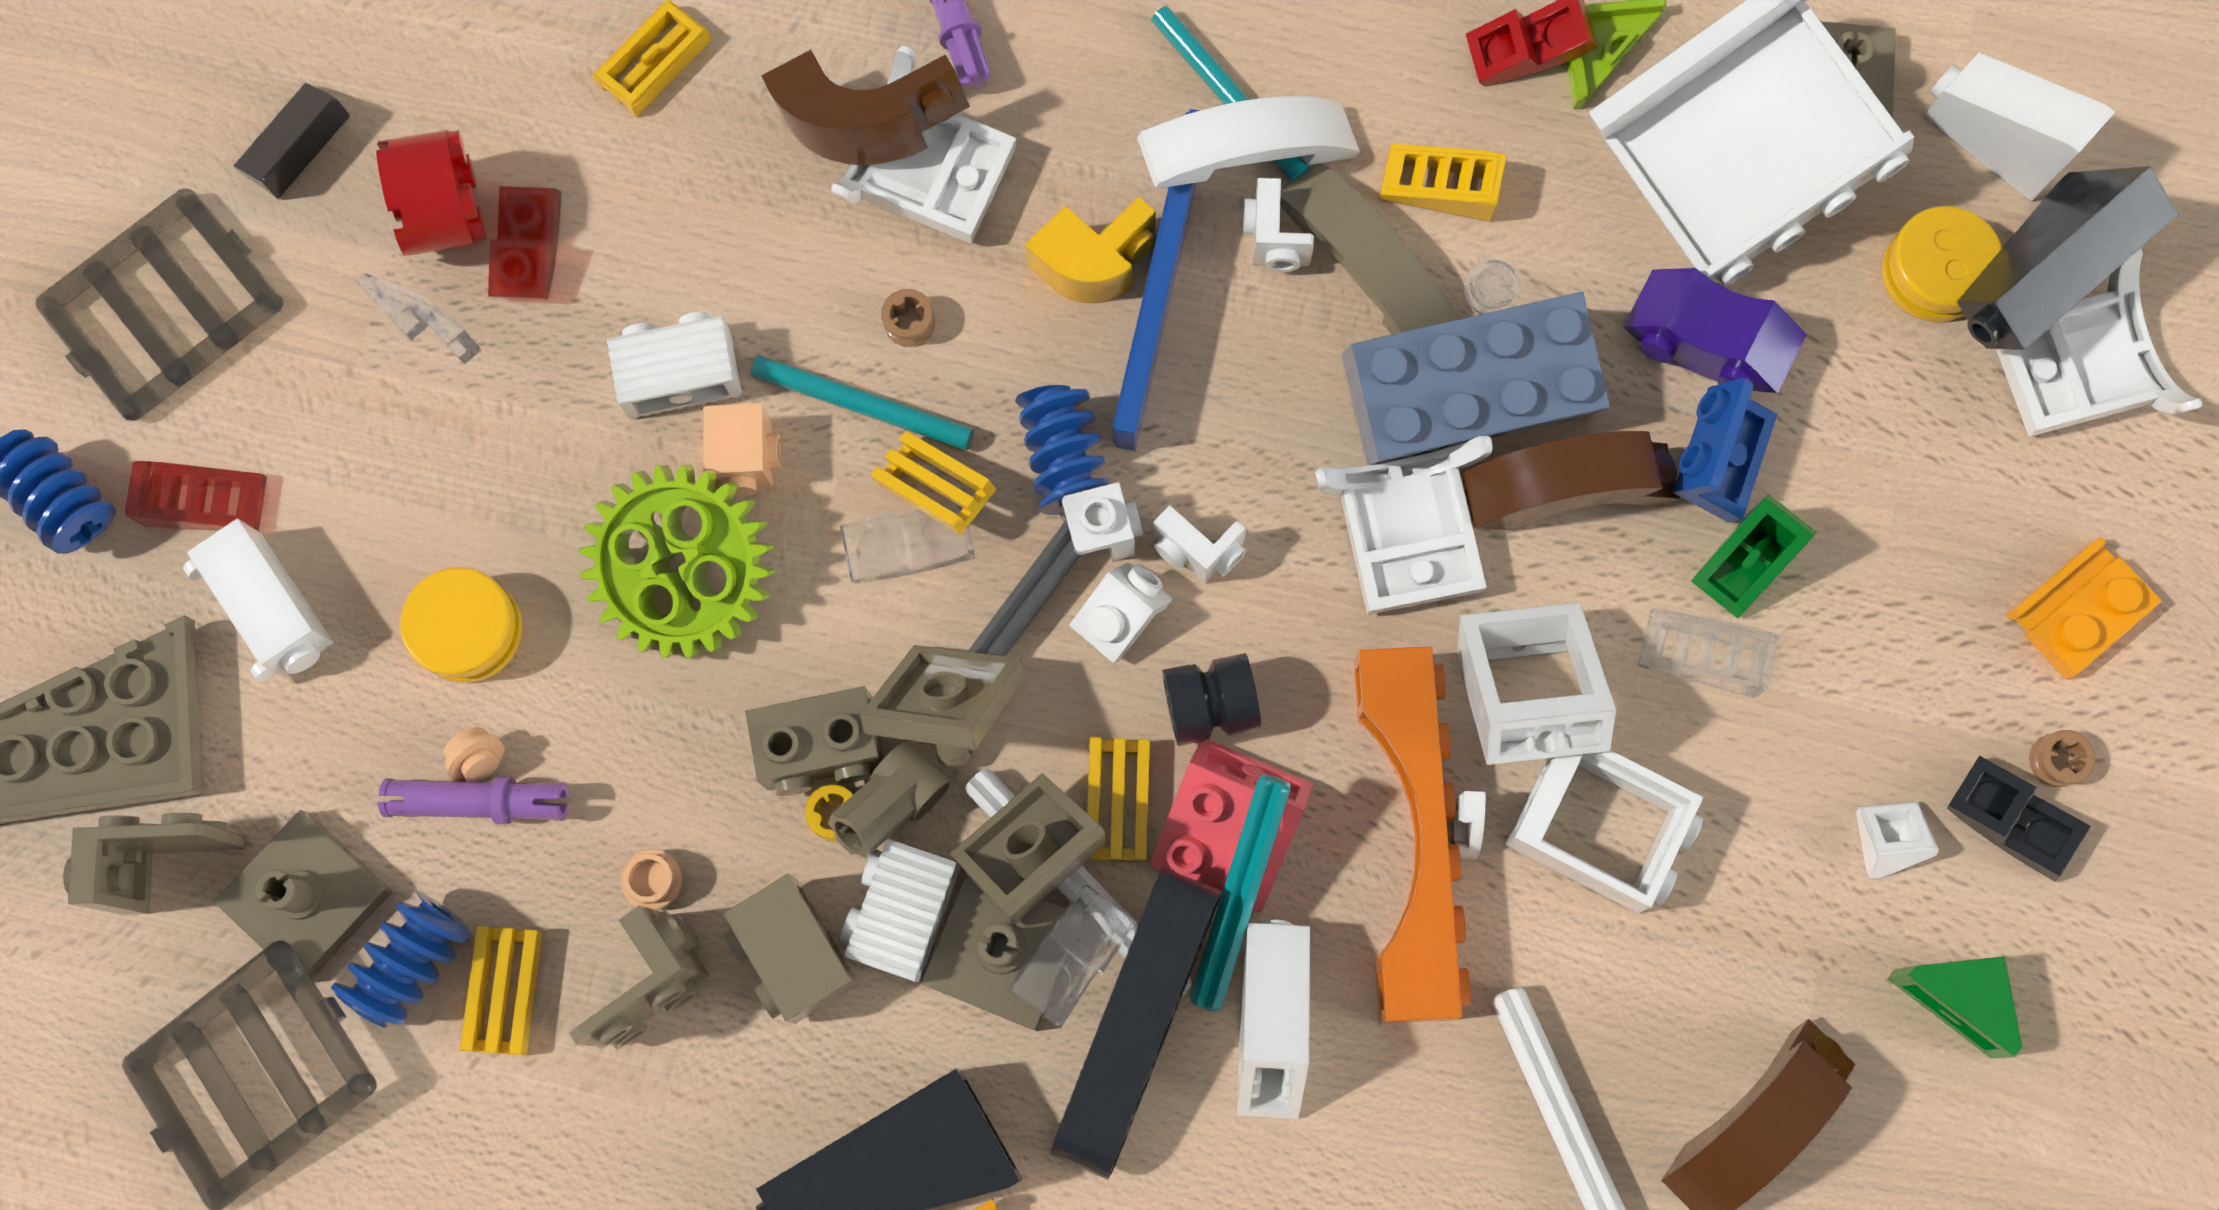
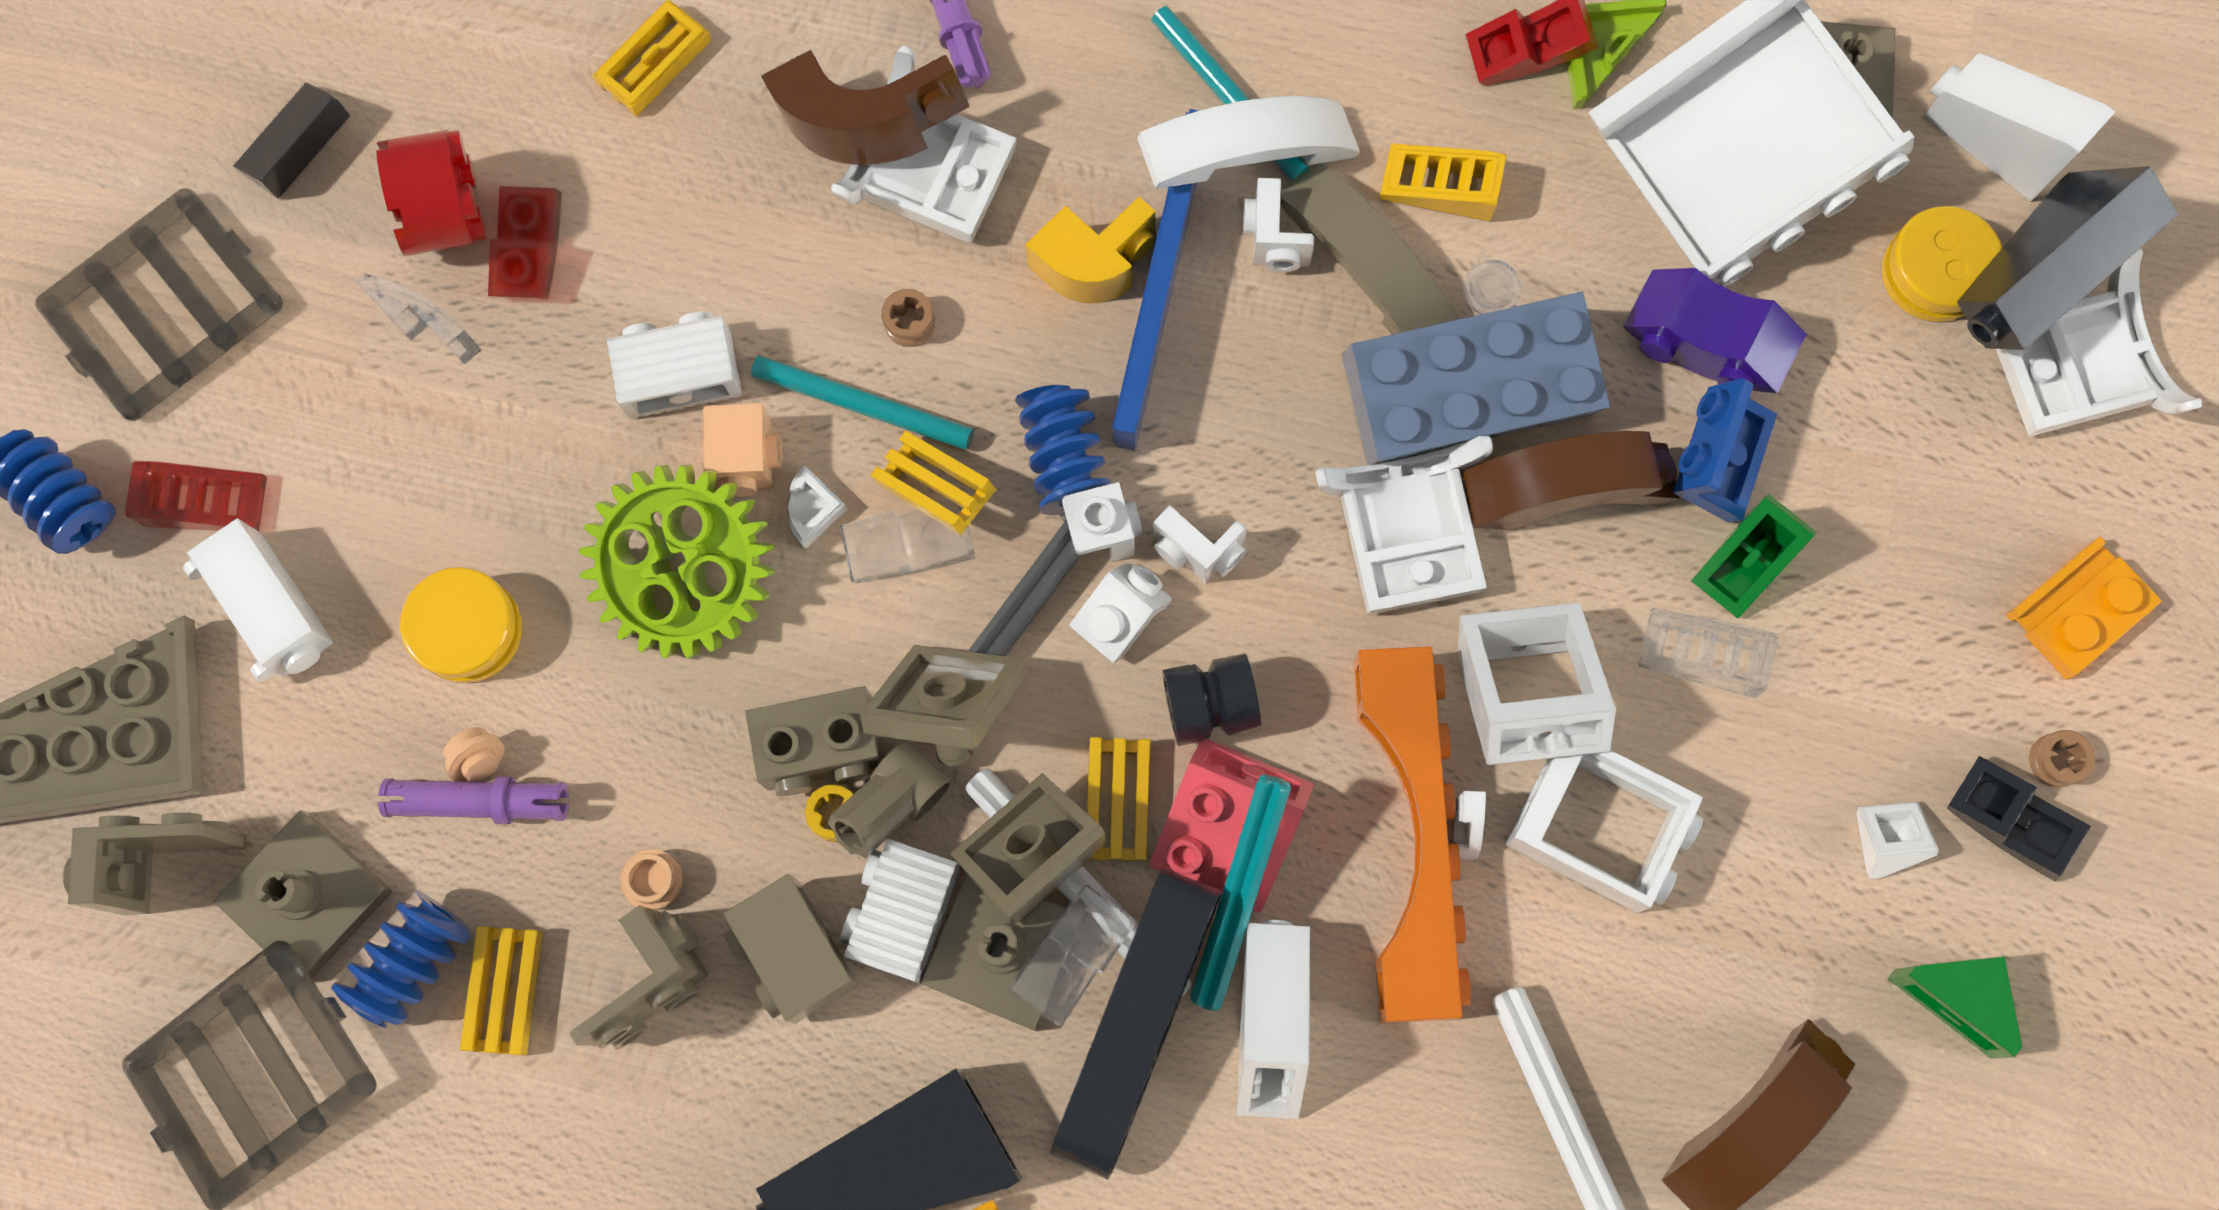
none -> white tile [788,465,847,550]

